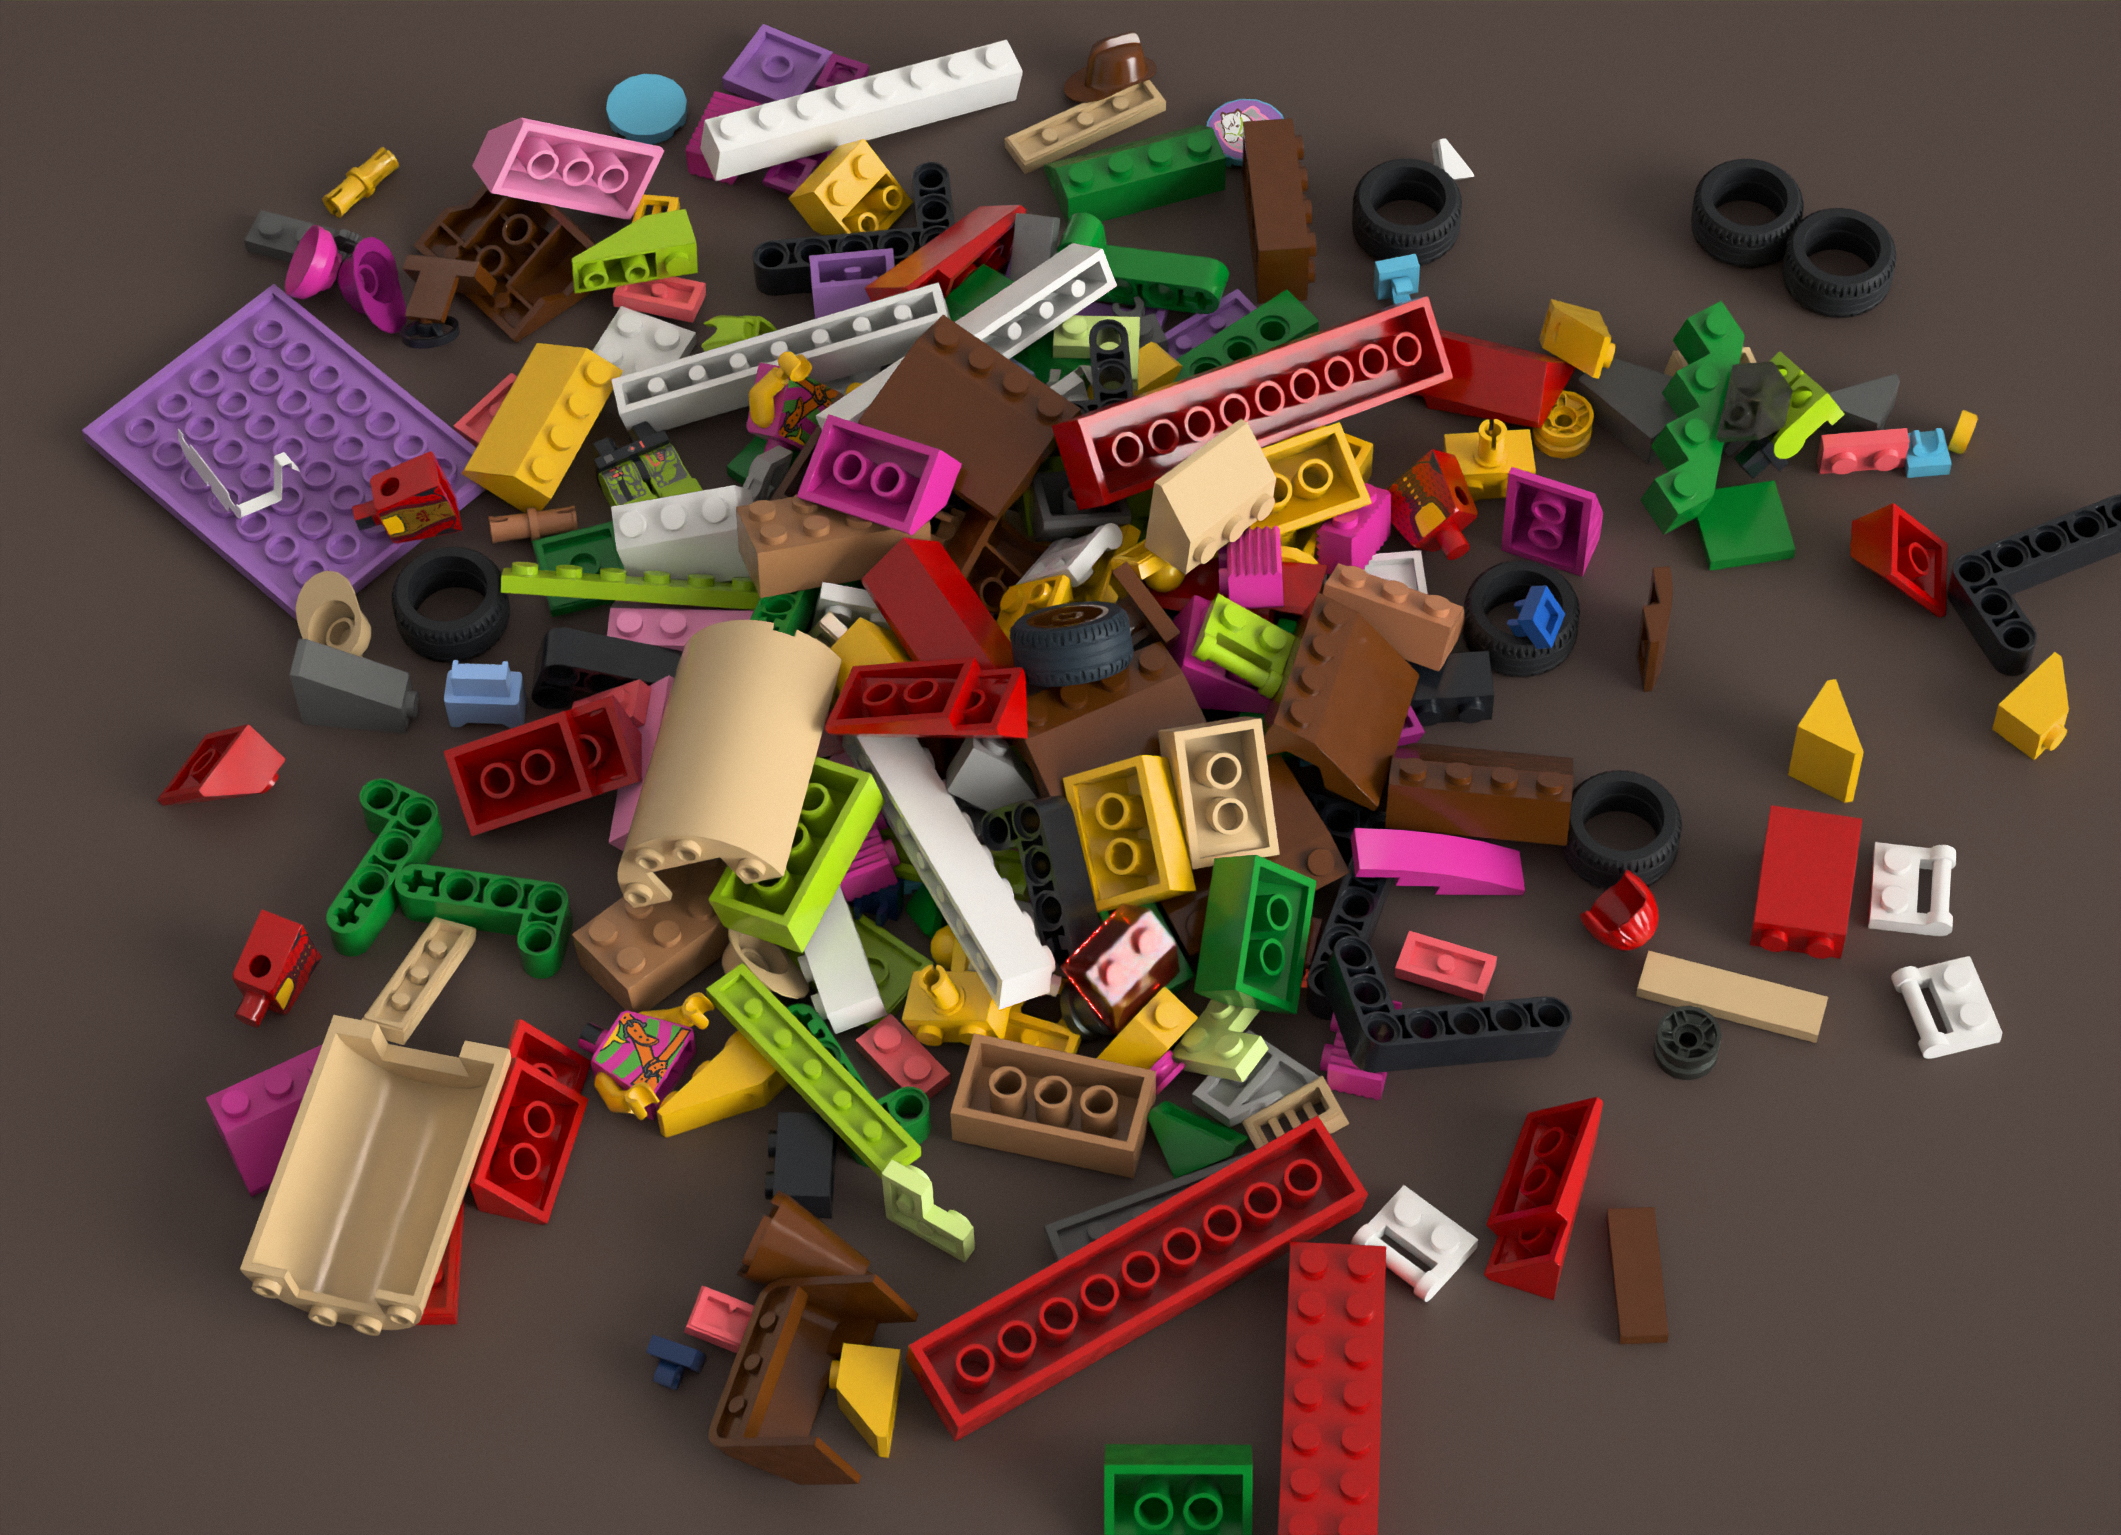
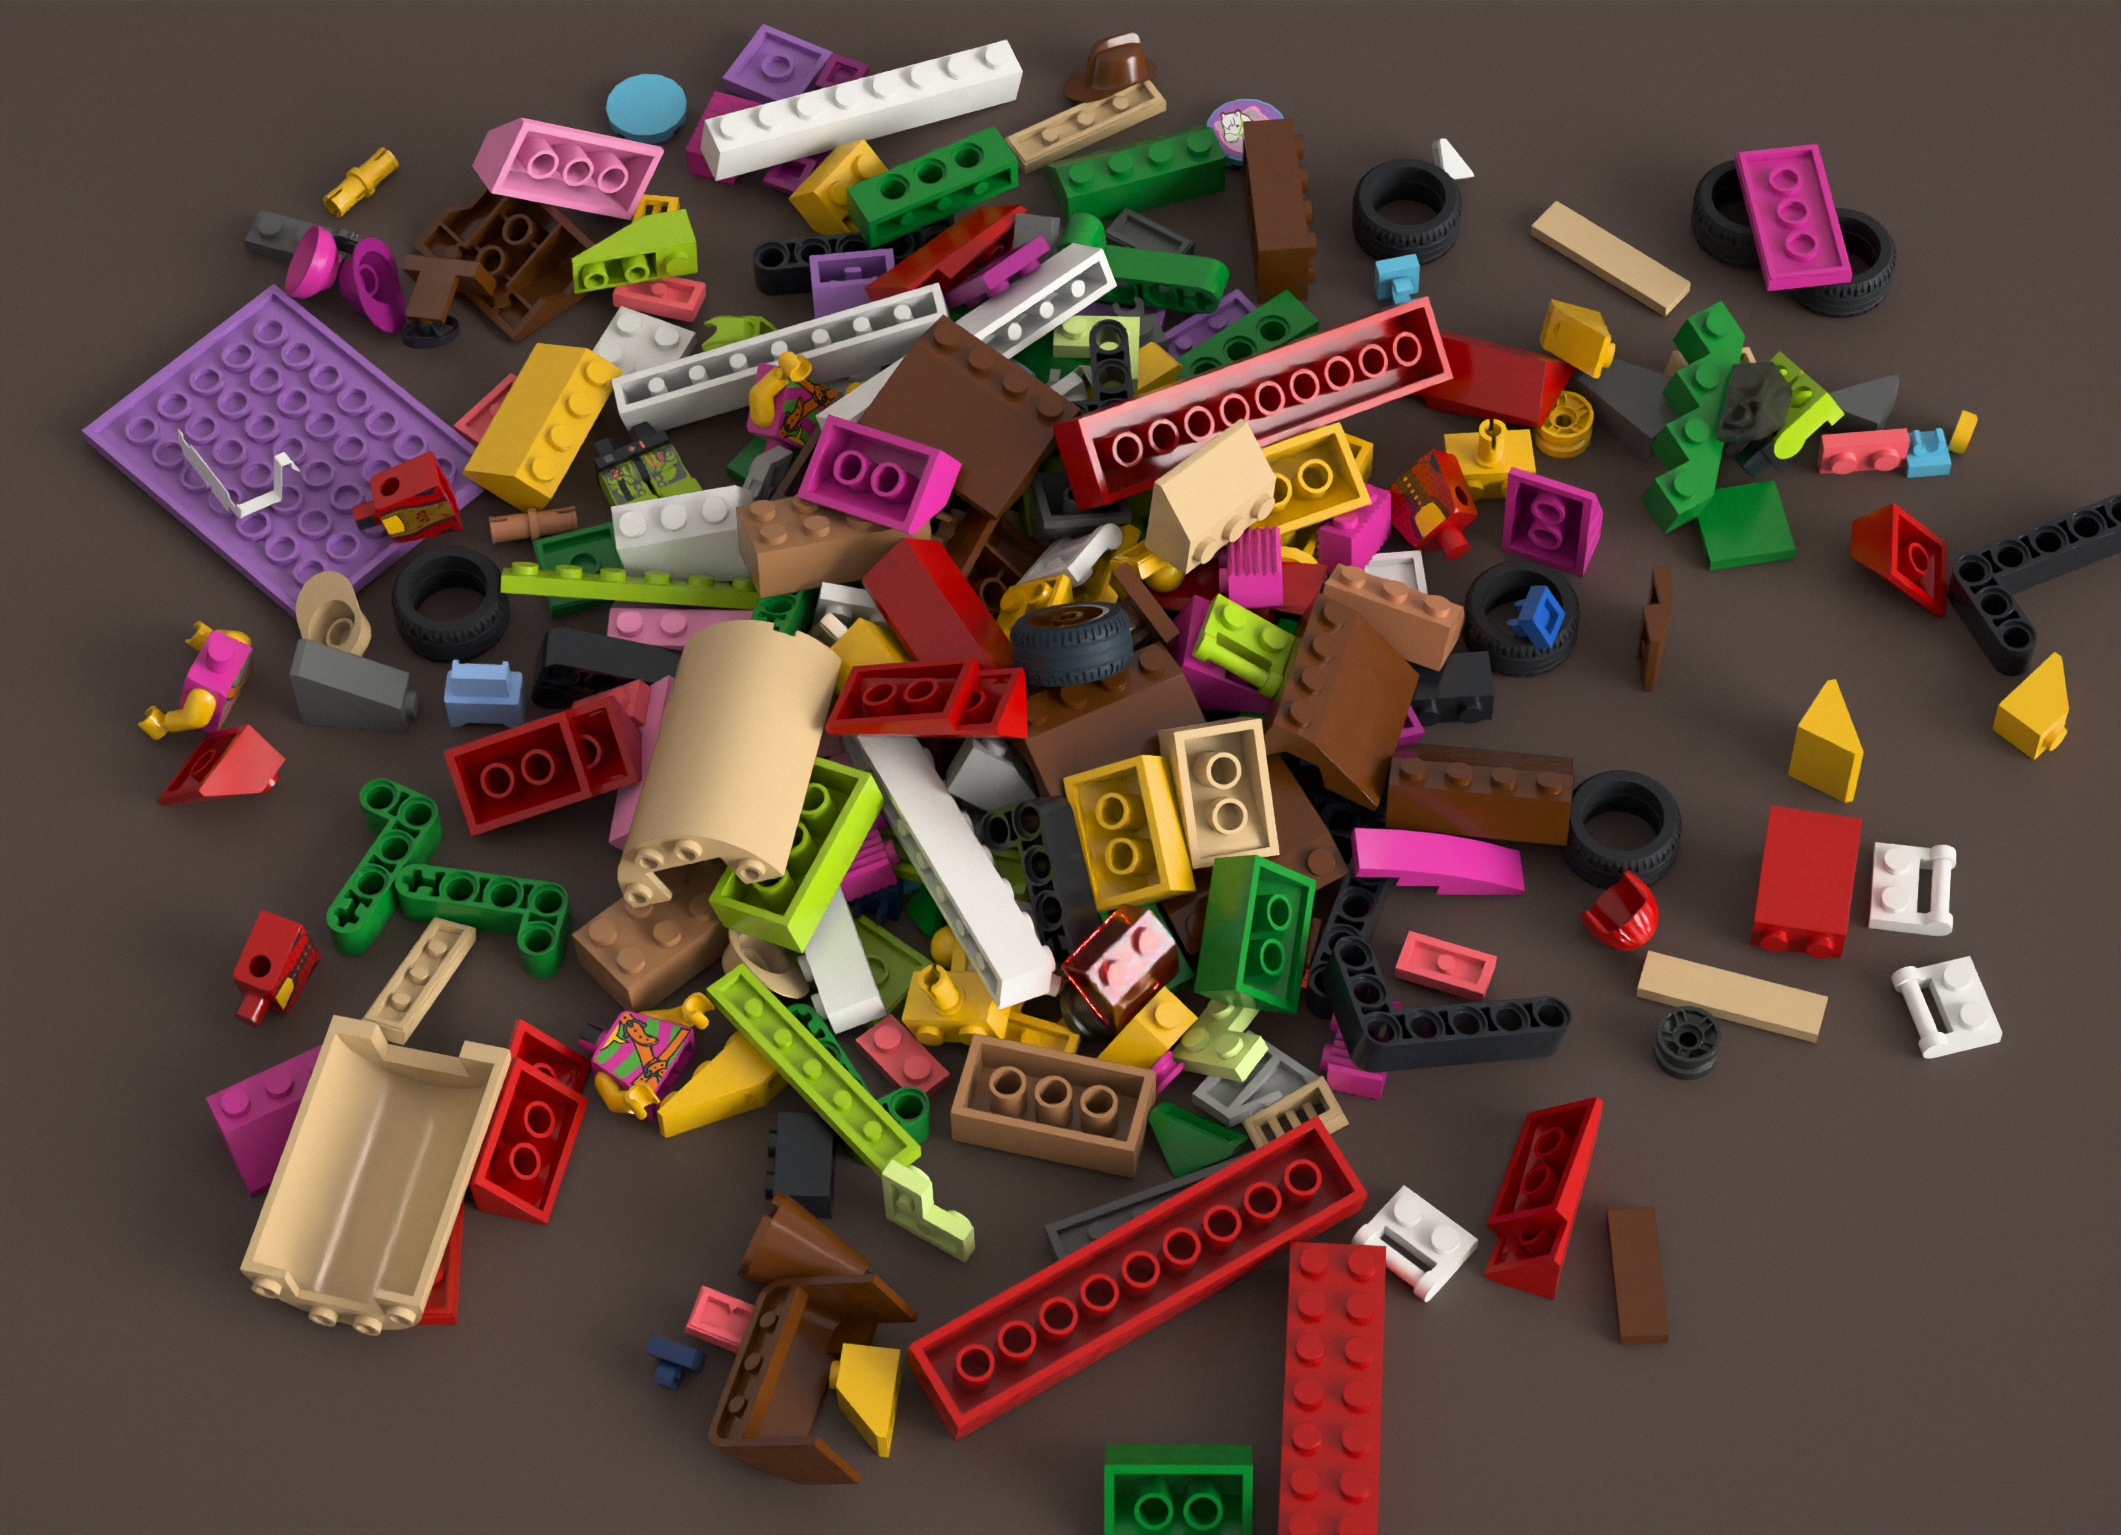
none -> torso [137,621,253,740]
none -> green brick [846,126,1019,249]
none -> magenta plate [943,235,1050,310]
none -> dark grey tile [1105,207,1194,255]
none -> tan tile [1531,201,1691,317]
none -> dark pink tile [1734,144,1852,291]

